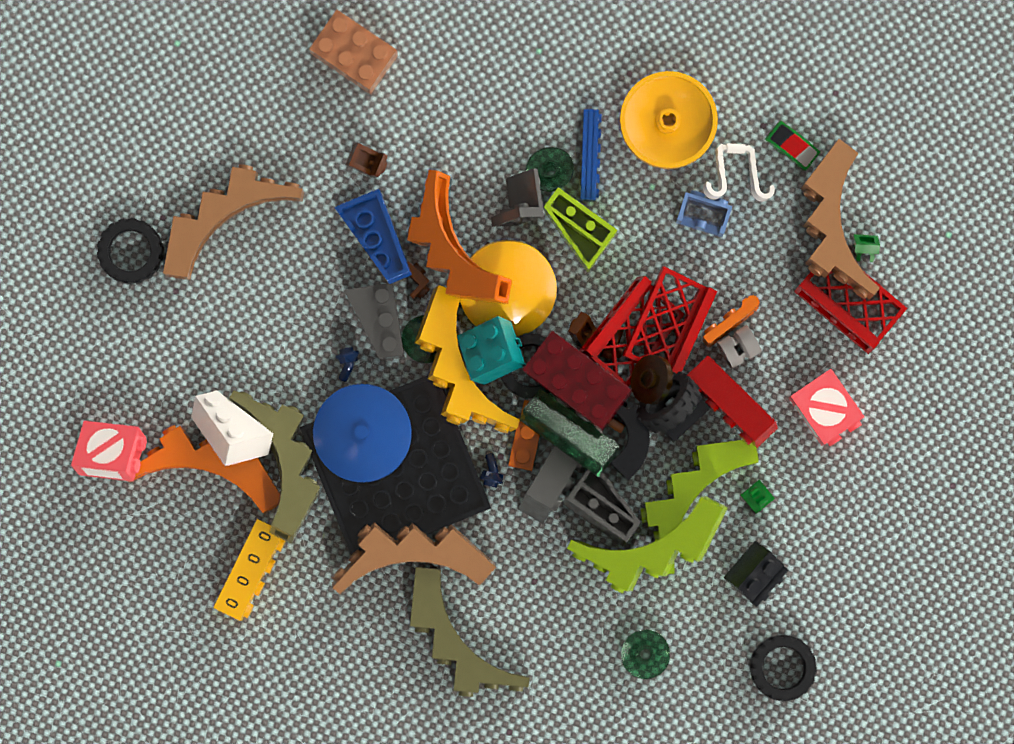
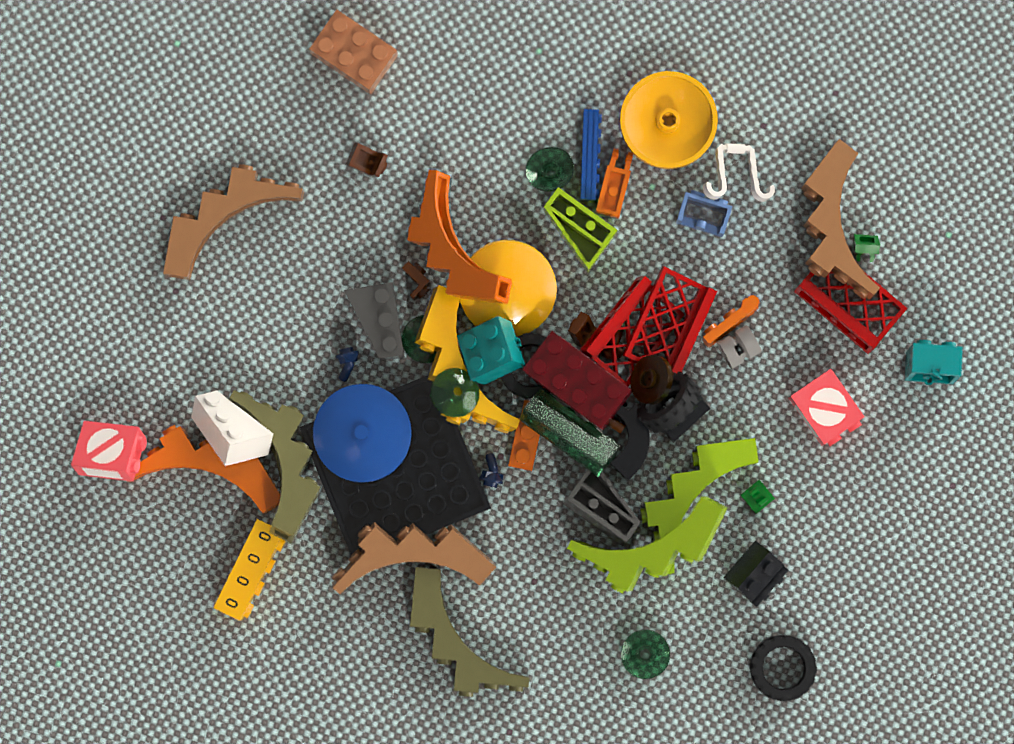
black tyre [97,218,164,284] -> none
blue wing [334,189,412,284] -> none
dark grey bracket [491,169,544,227] -> none
dark grey wedge [518,435,586,524] -> none
red brick [687,355,778,448] -> none
slope [765,120,820,171] -> none
none -> clear green dish [431,368,479,418]
none -> orange hinge [595,148,633,219]
none -> teal brick [905,340,963,386]

